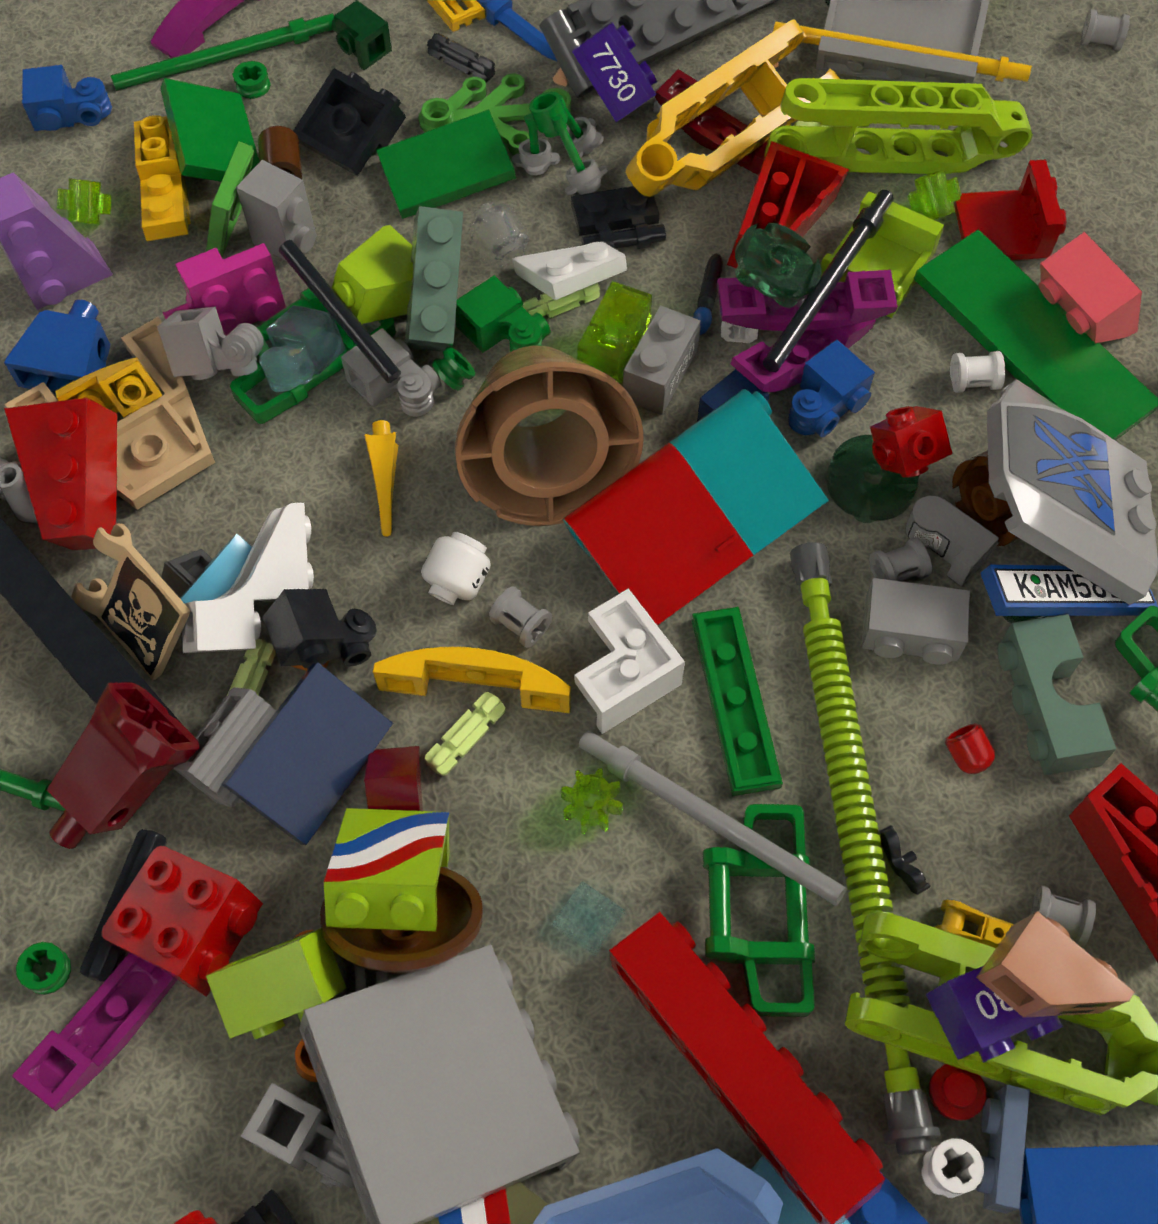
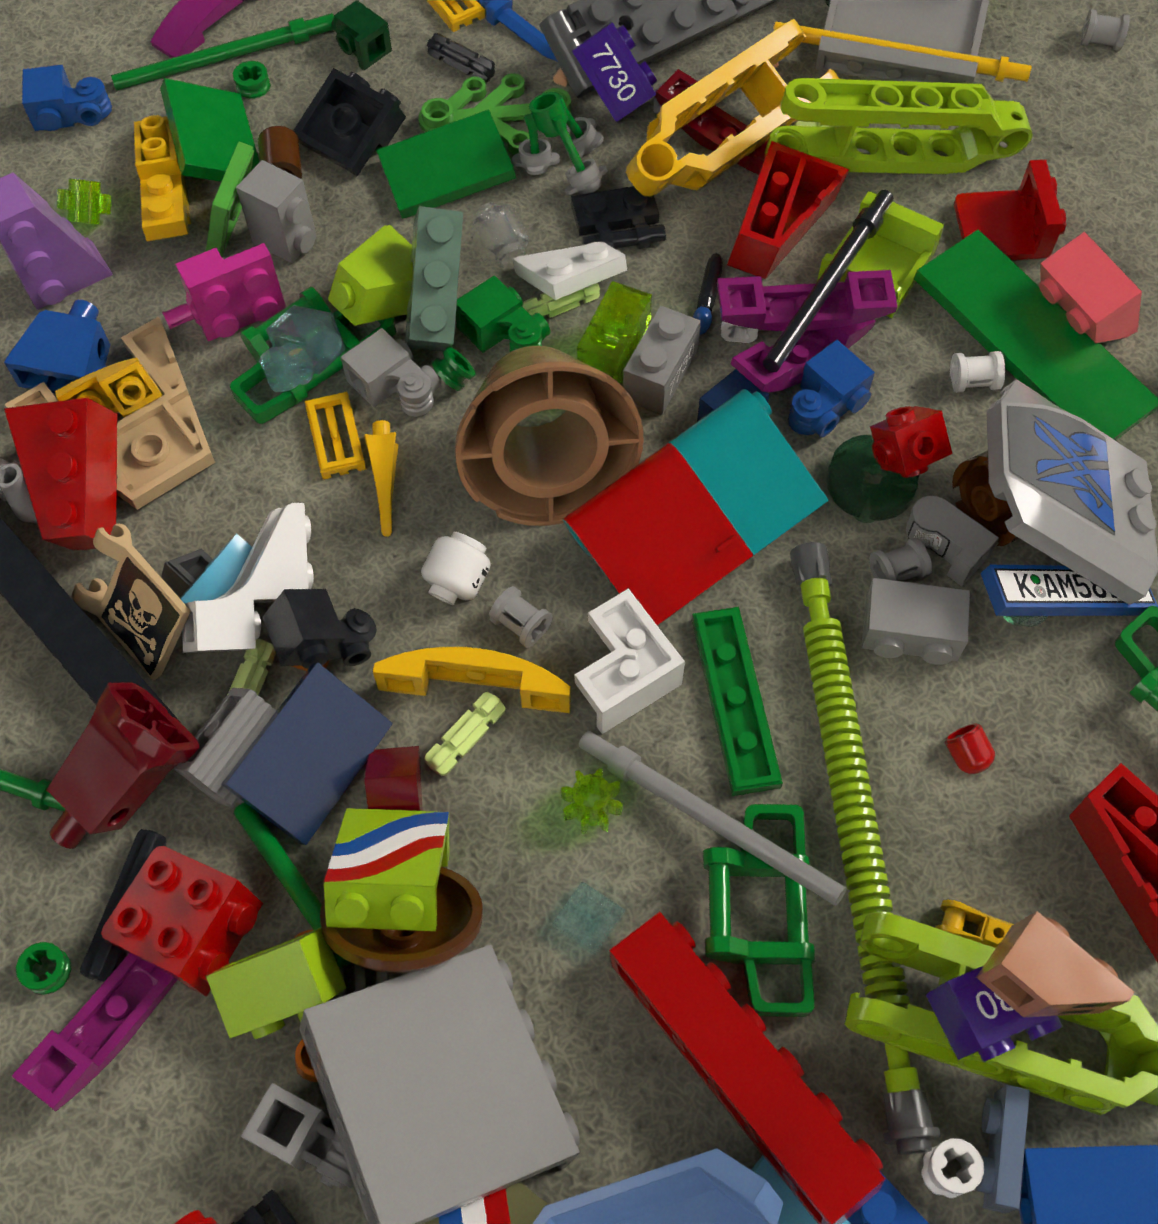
light grey brick [157,306,264,380] -> none
black bar [278,240,401,383] -> none
clear green plate [735,223,822,308] -> none
black piece [877,825,931,895] -> none
clear neon green gear [907,170,962,220] -> none
red plate [929,1064,986,1121] -> none
sand green arch [998,614,1116,775] -> none
light grey bush [1030,885,1096,947] -> none
none -> green bar [233,802,351,967]
none -> yellow tile [304,391,367,480]

